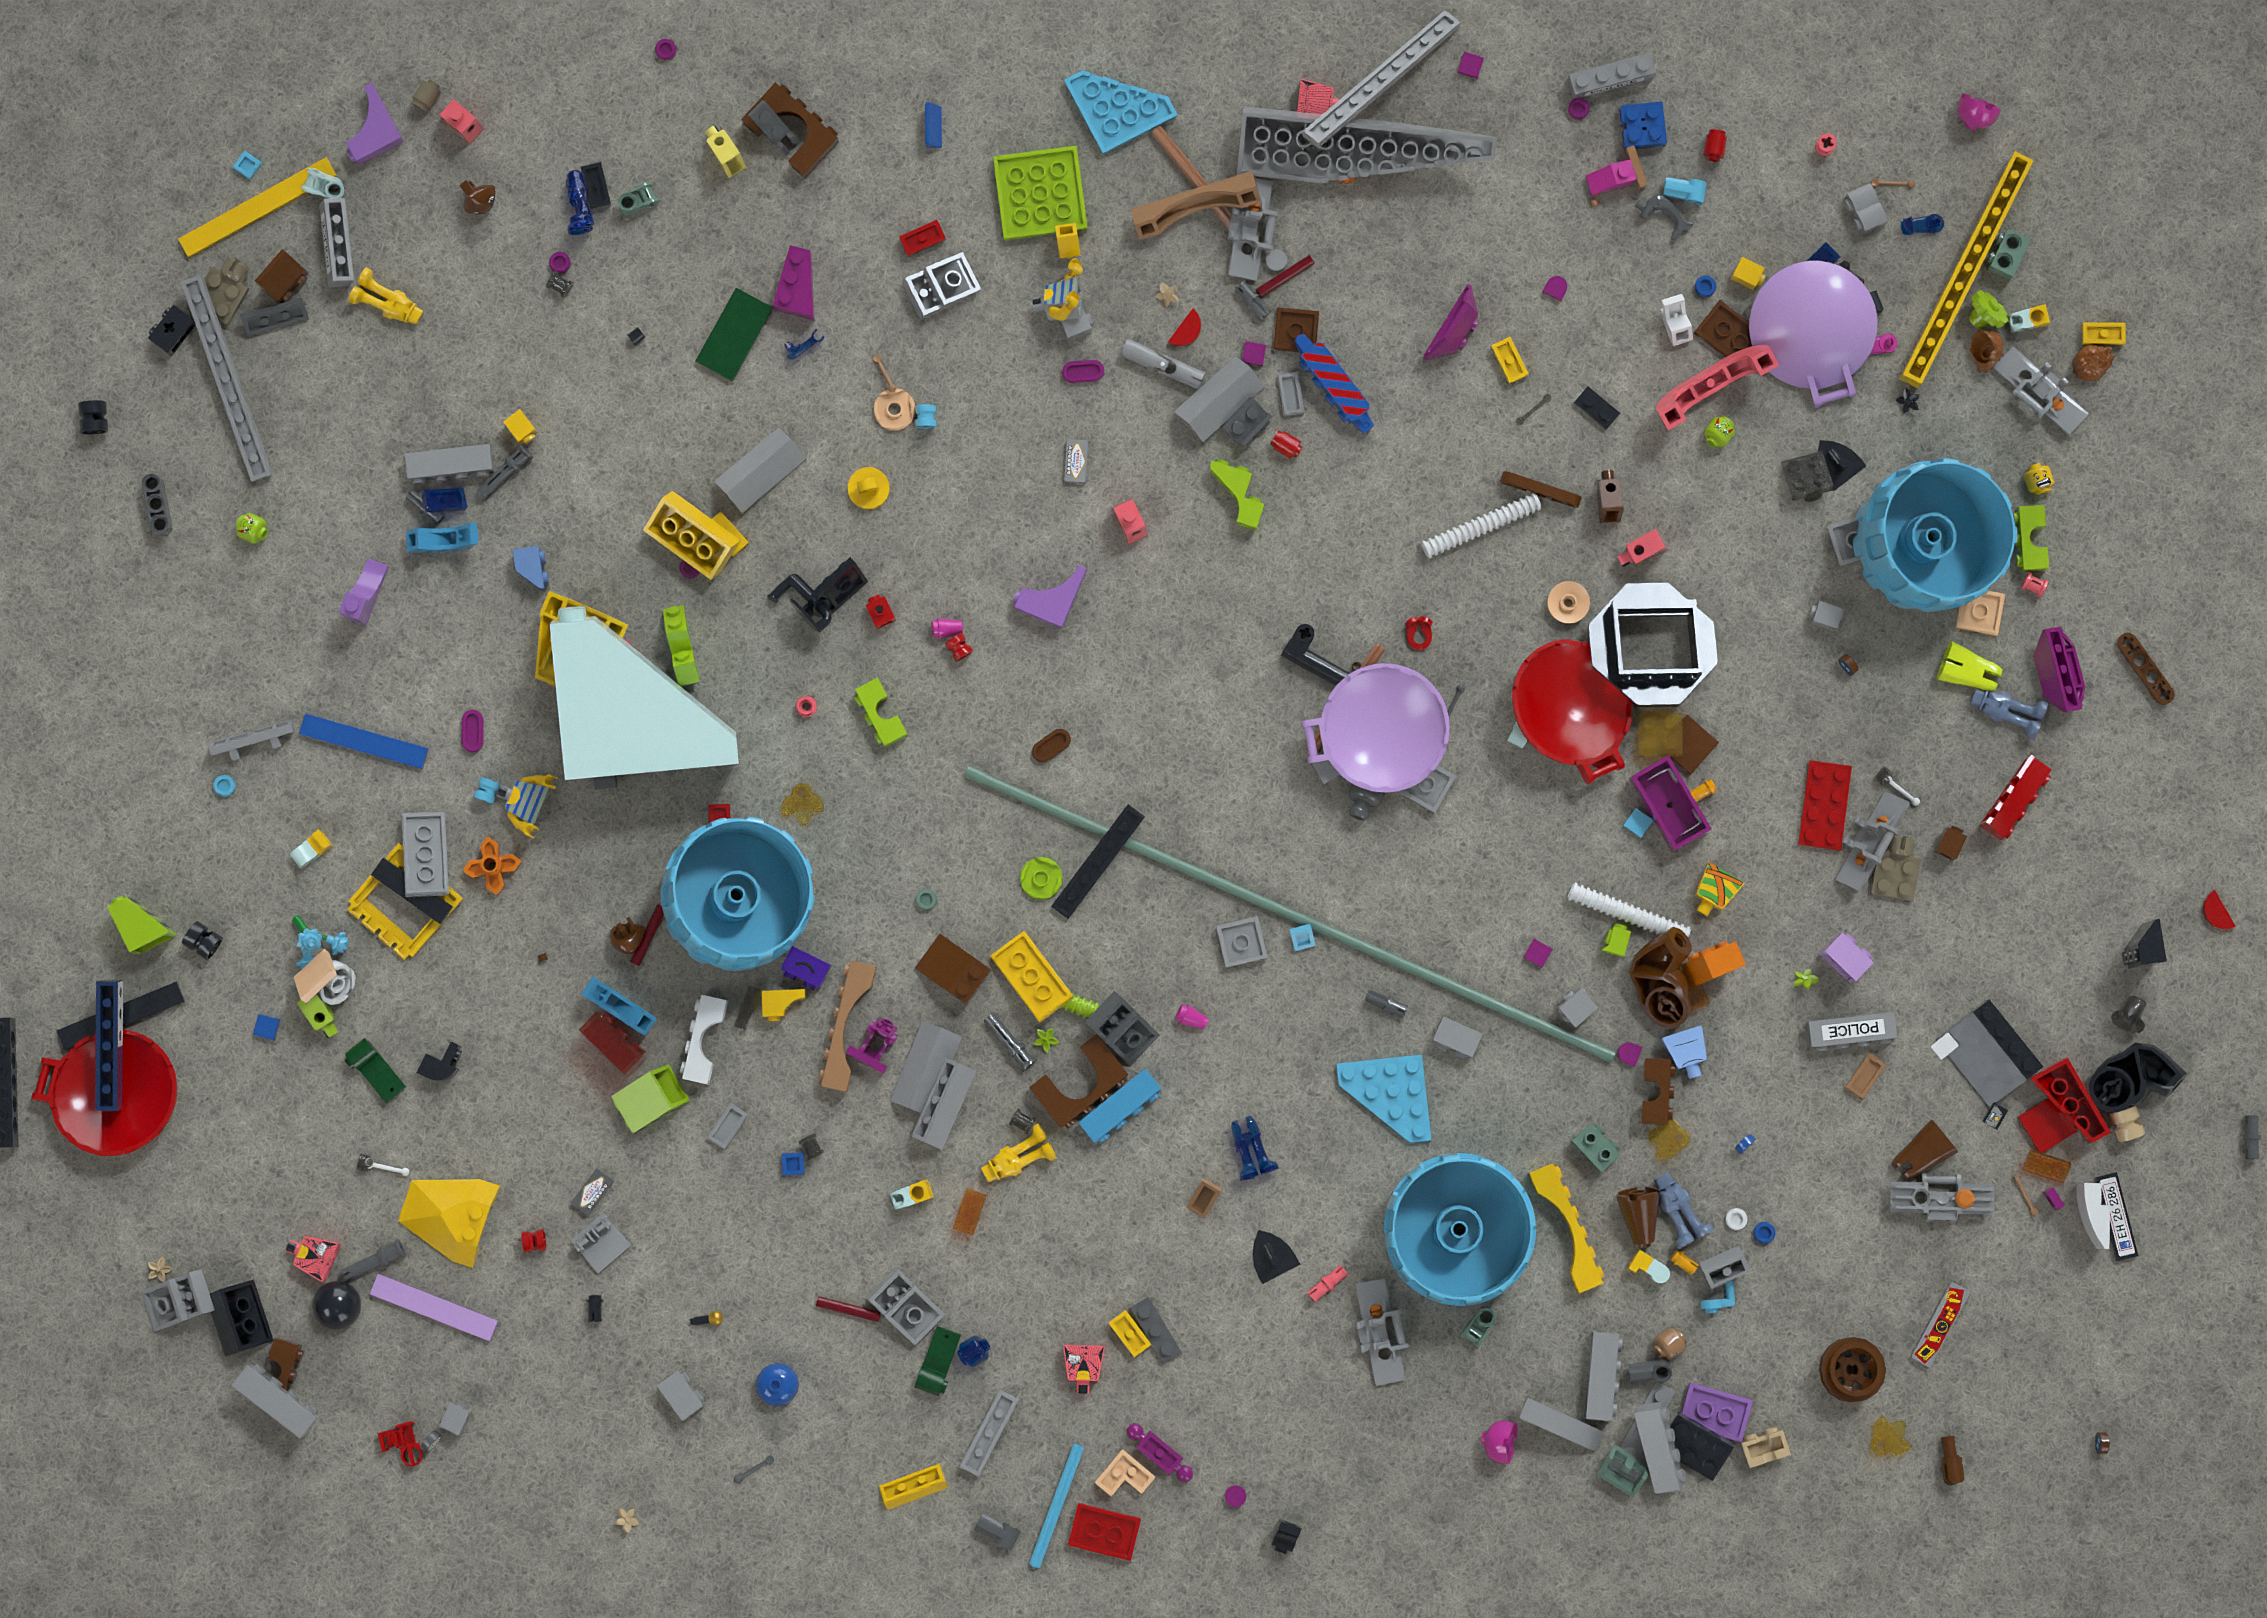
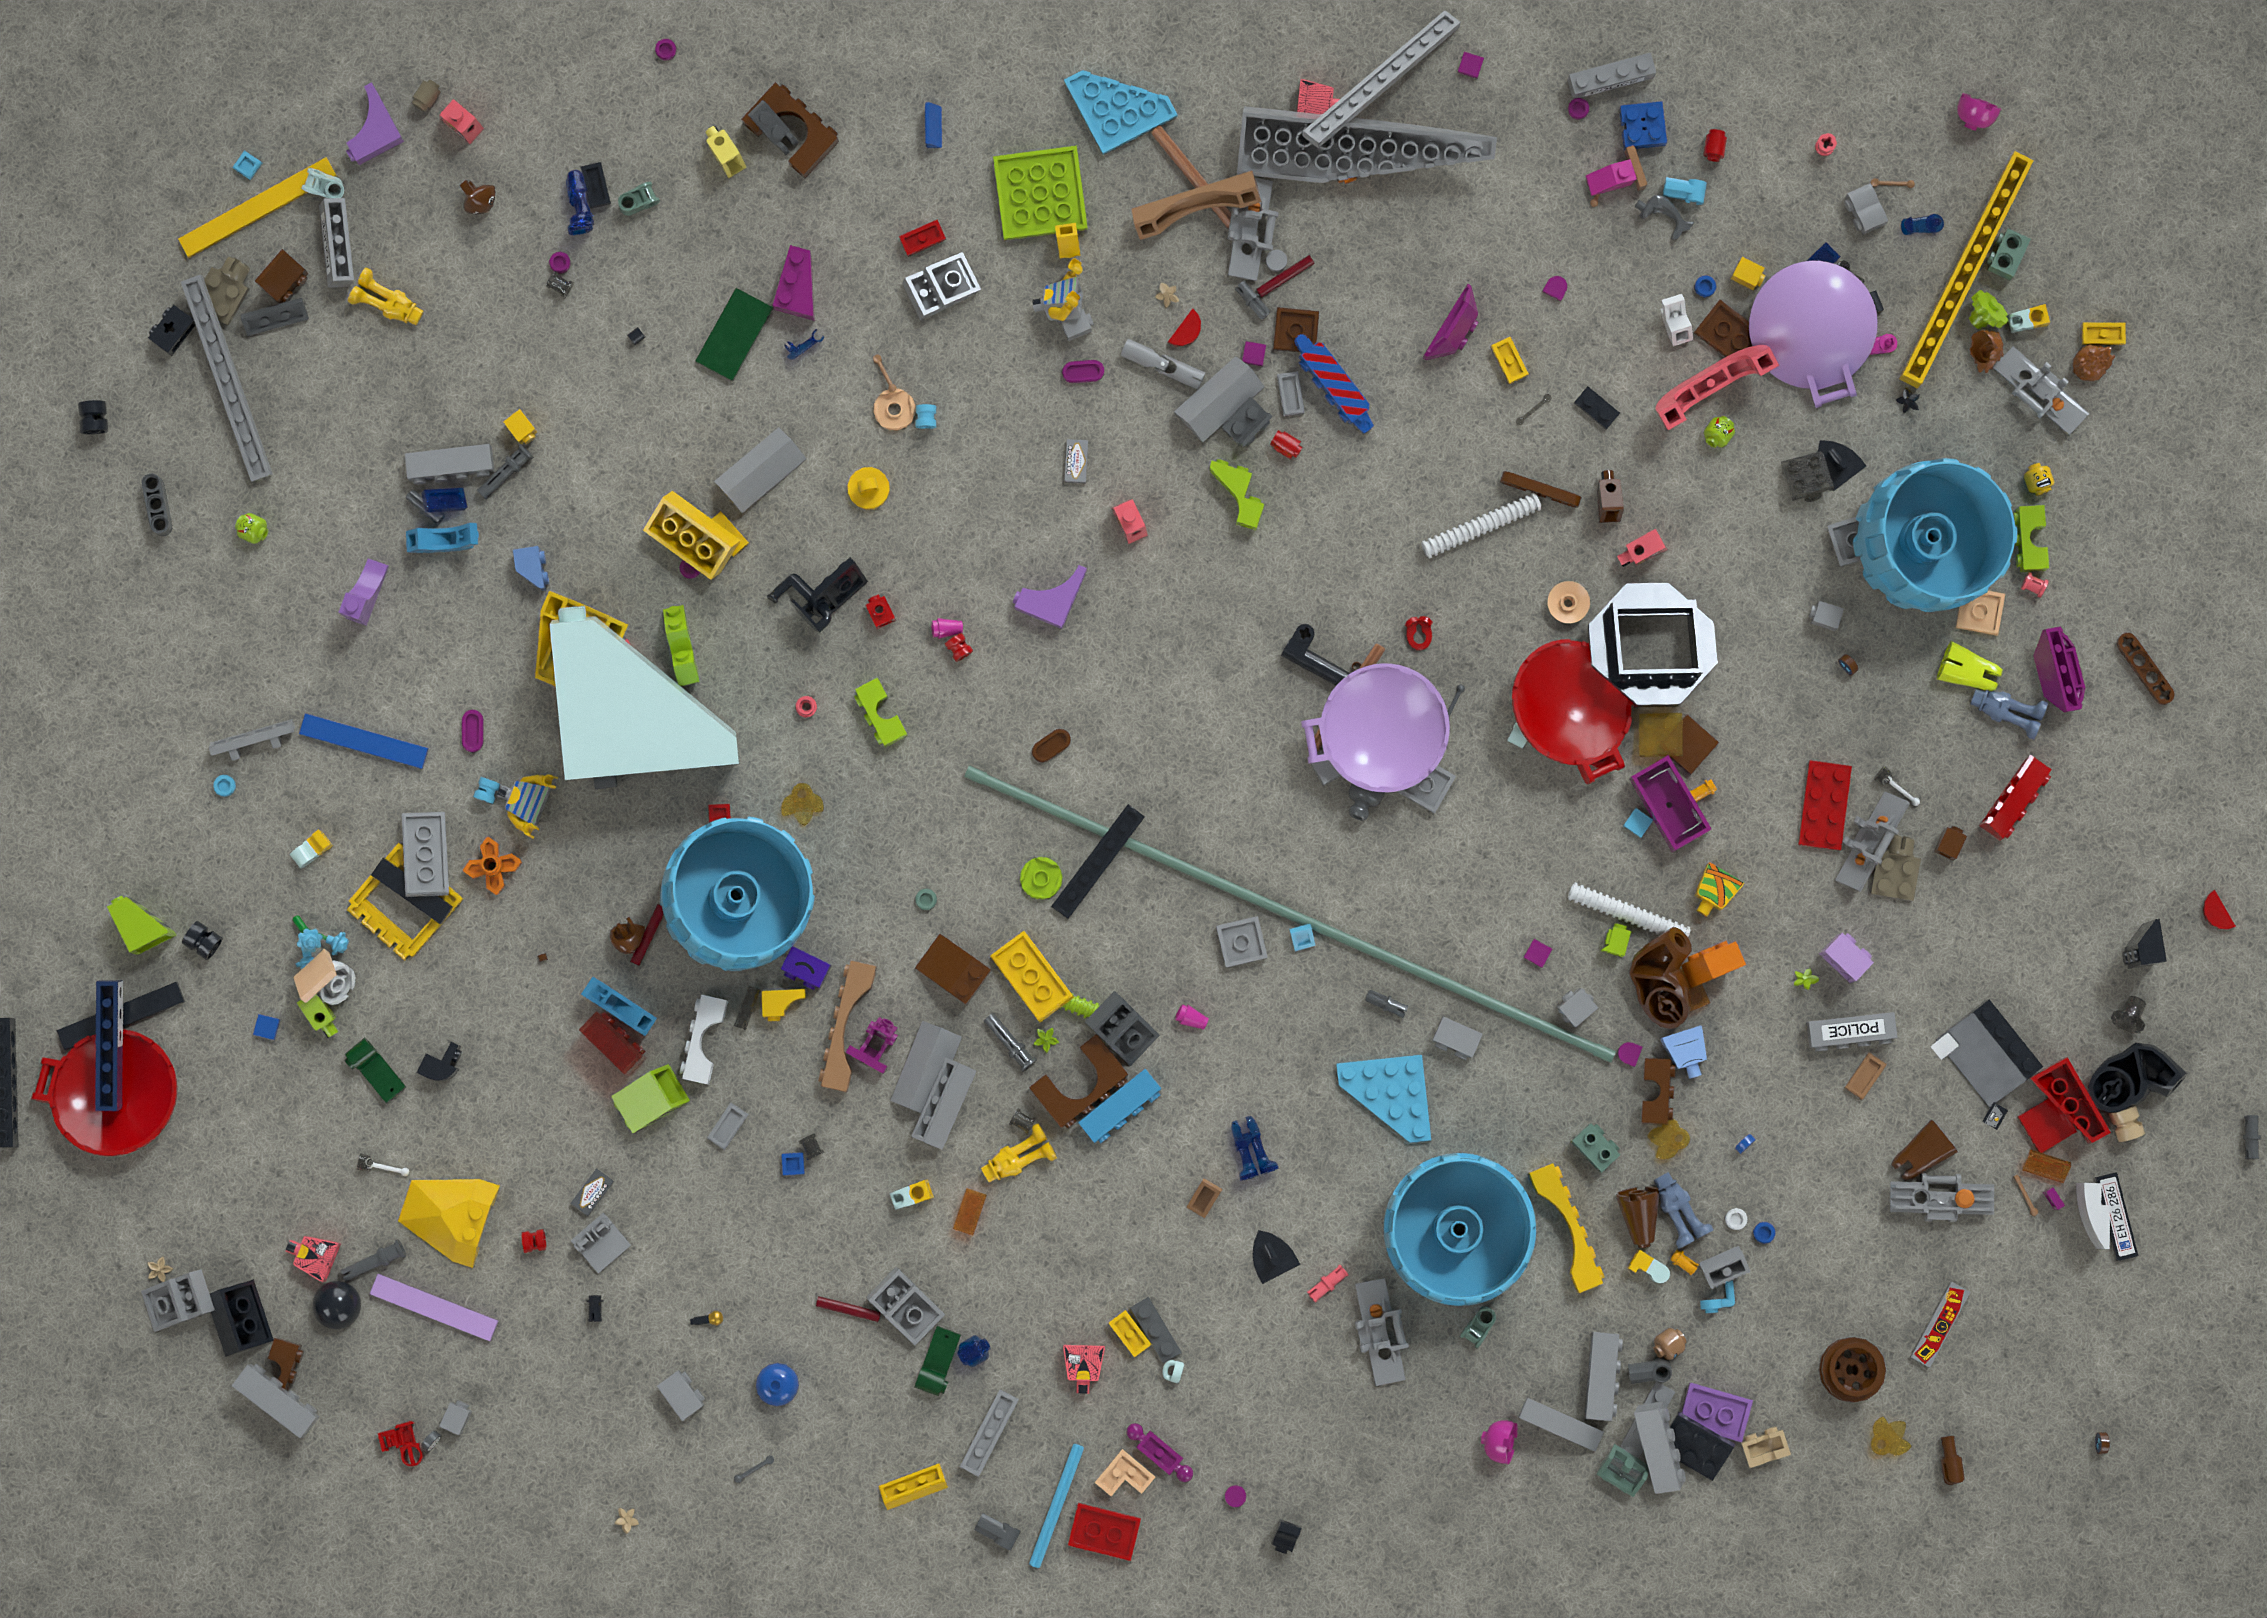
none -> light aqua tile [1162,1360,1184,1383]

